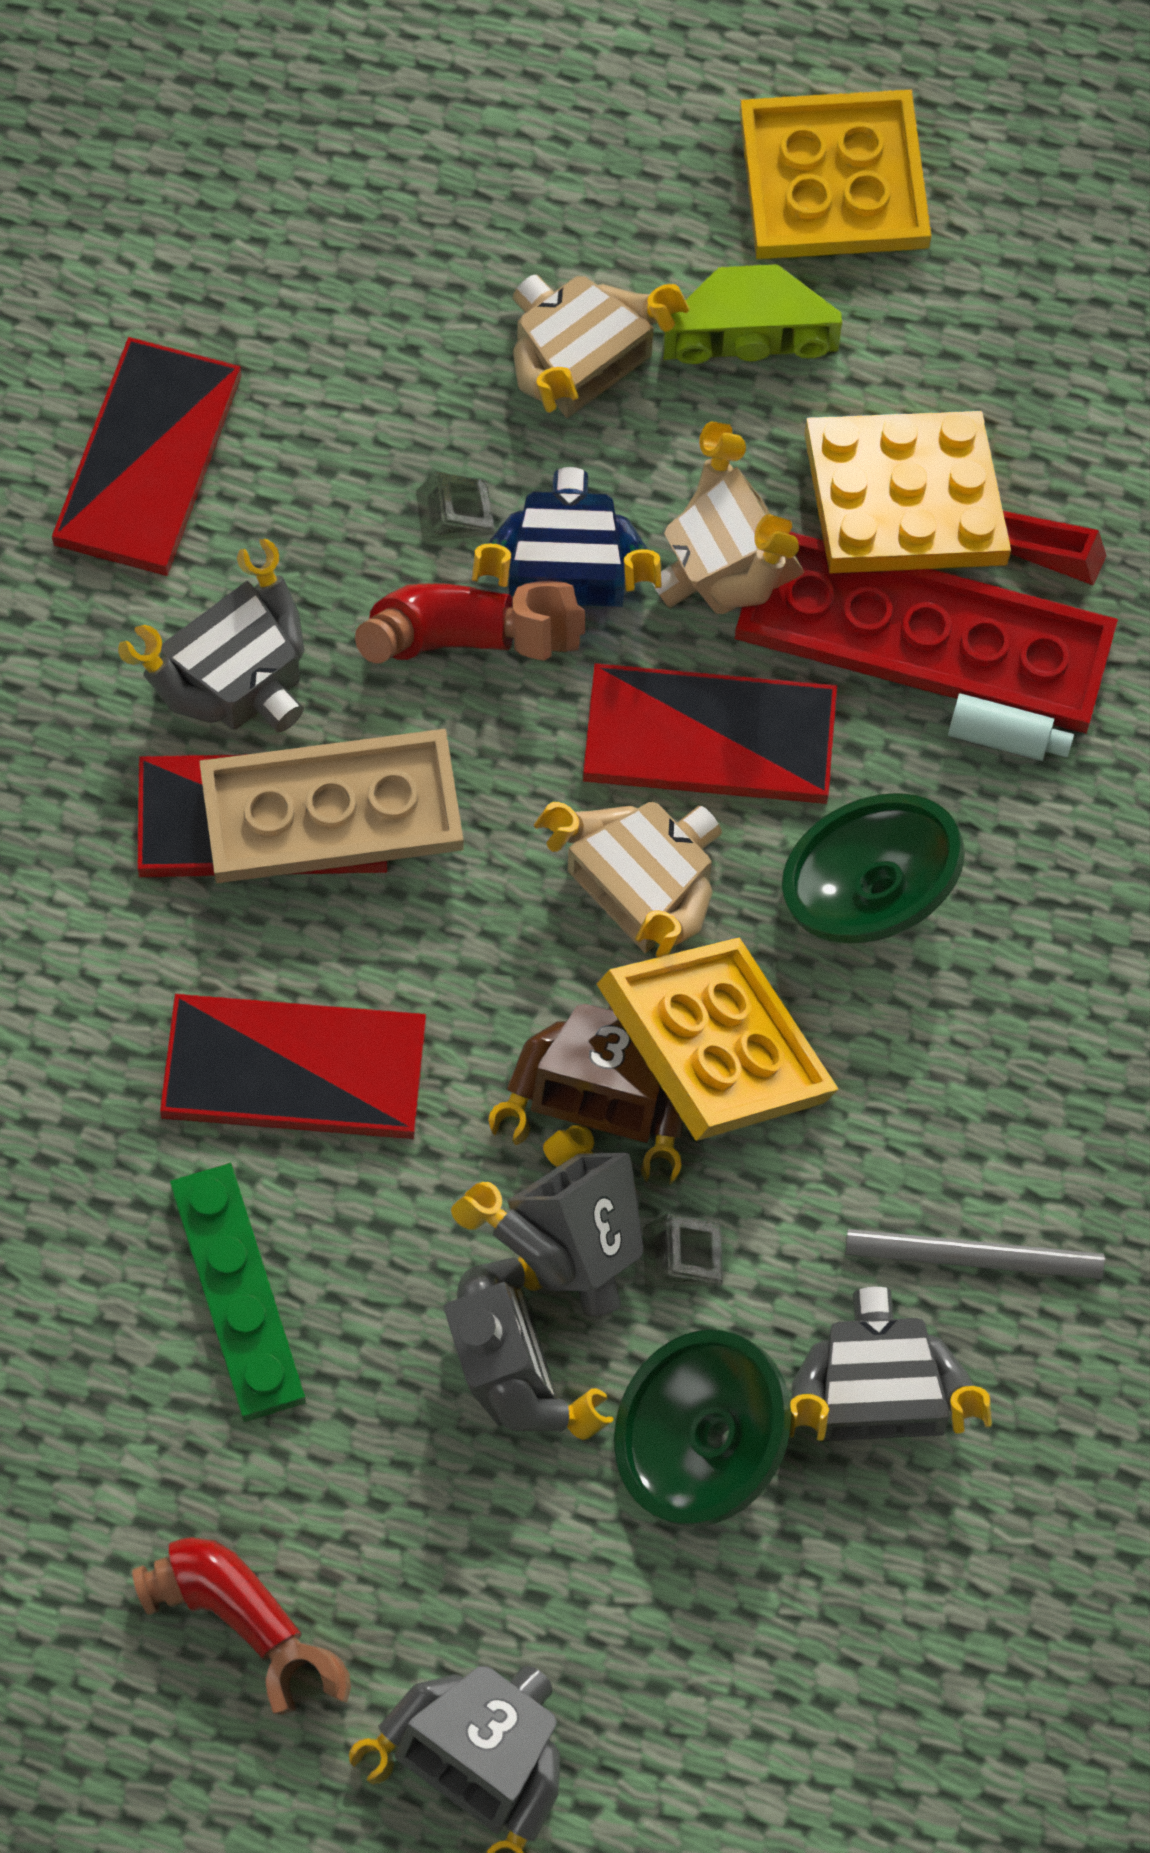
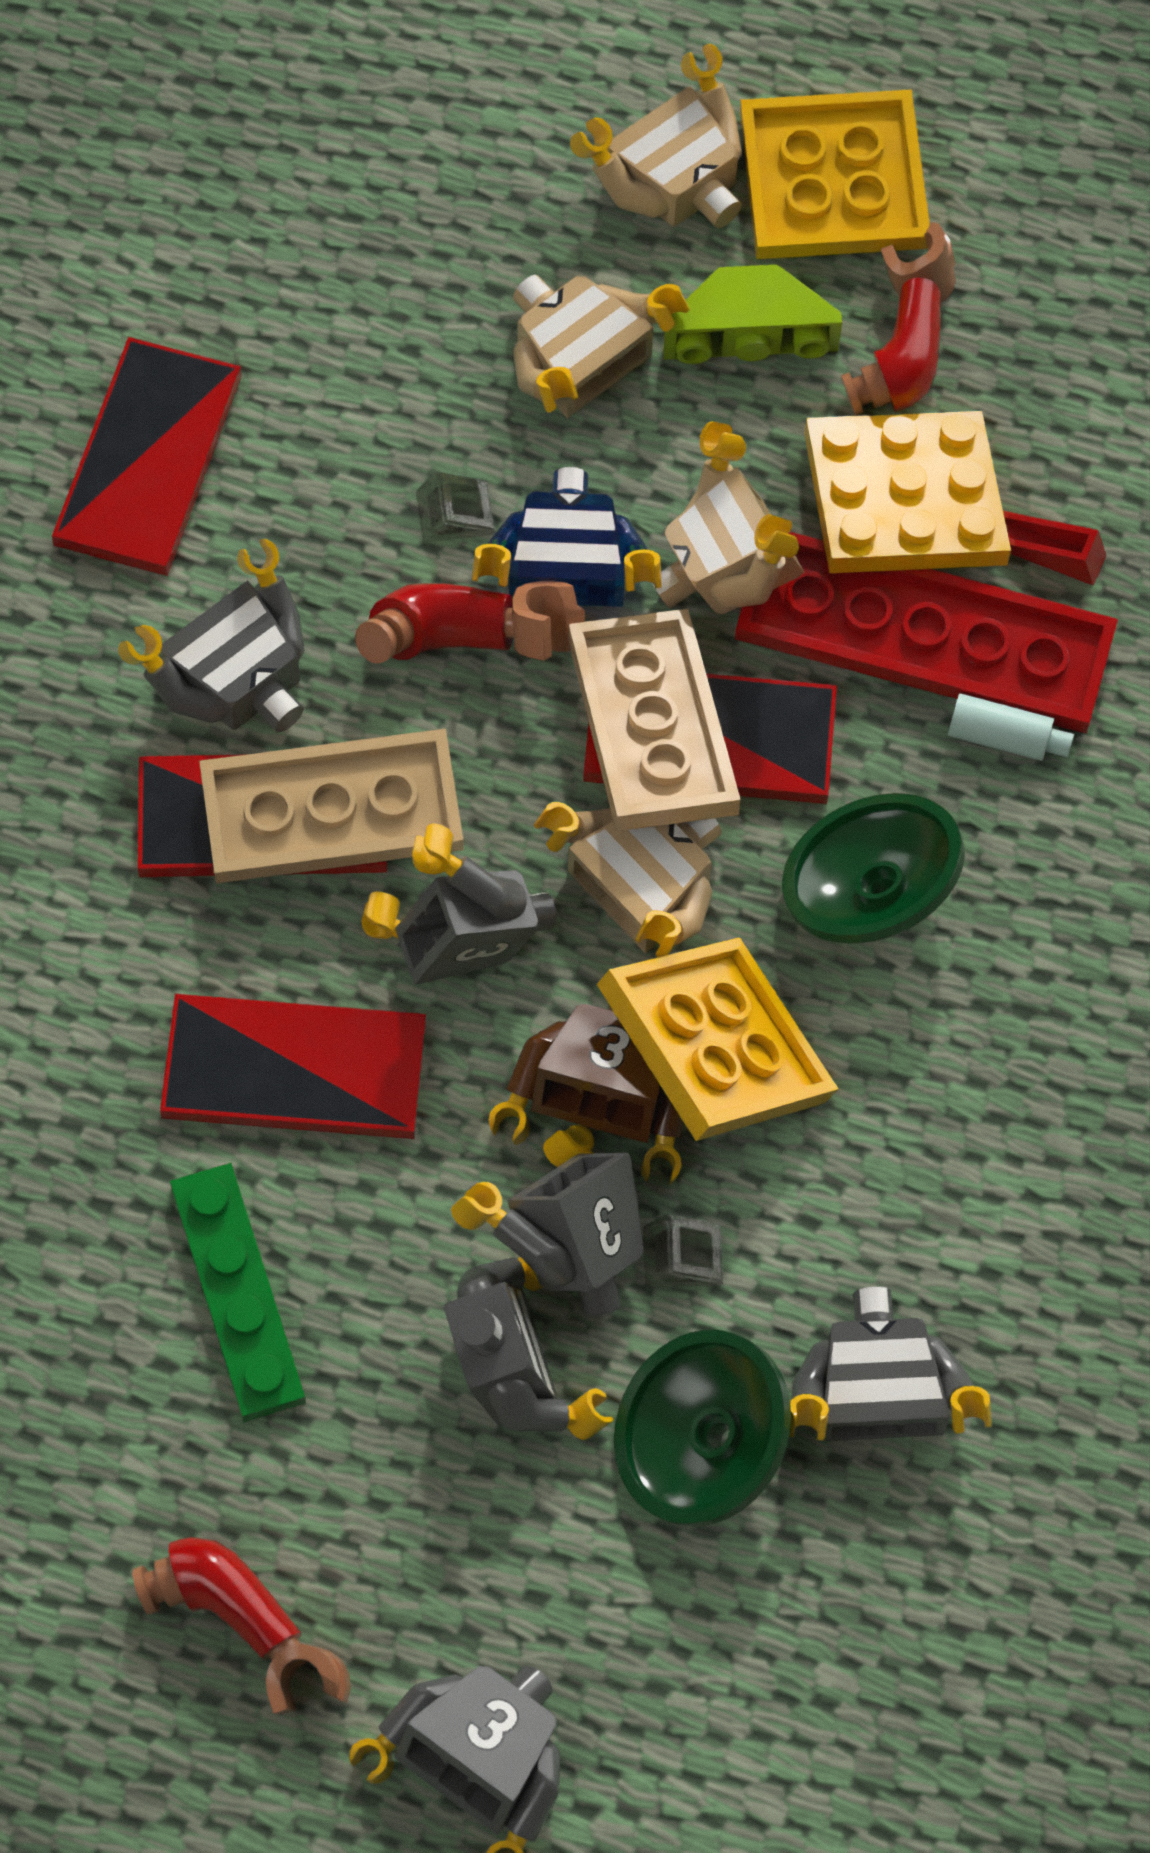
light grey bar [845,1229,1104,1279] -> none
none -> dark grey torso [361,823,557,985]
none -> tan plate [568,609,741,832]
none -> tan torso [570,44,742,228]
none -> piece [841,222,956,416]

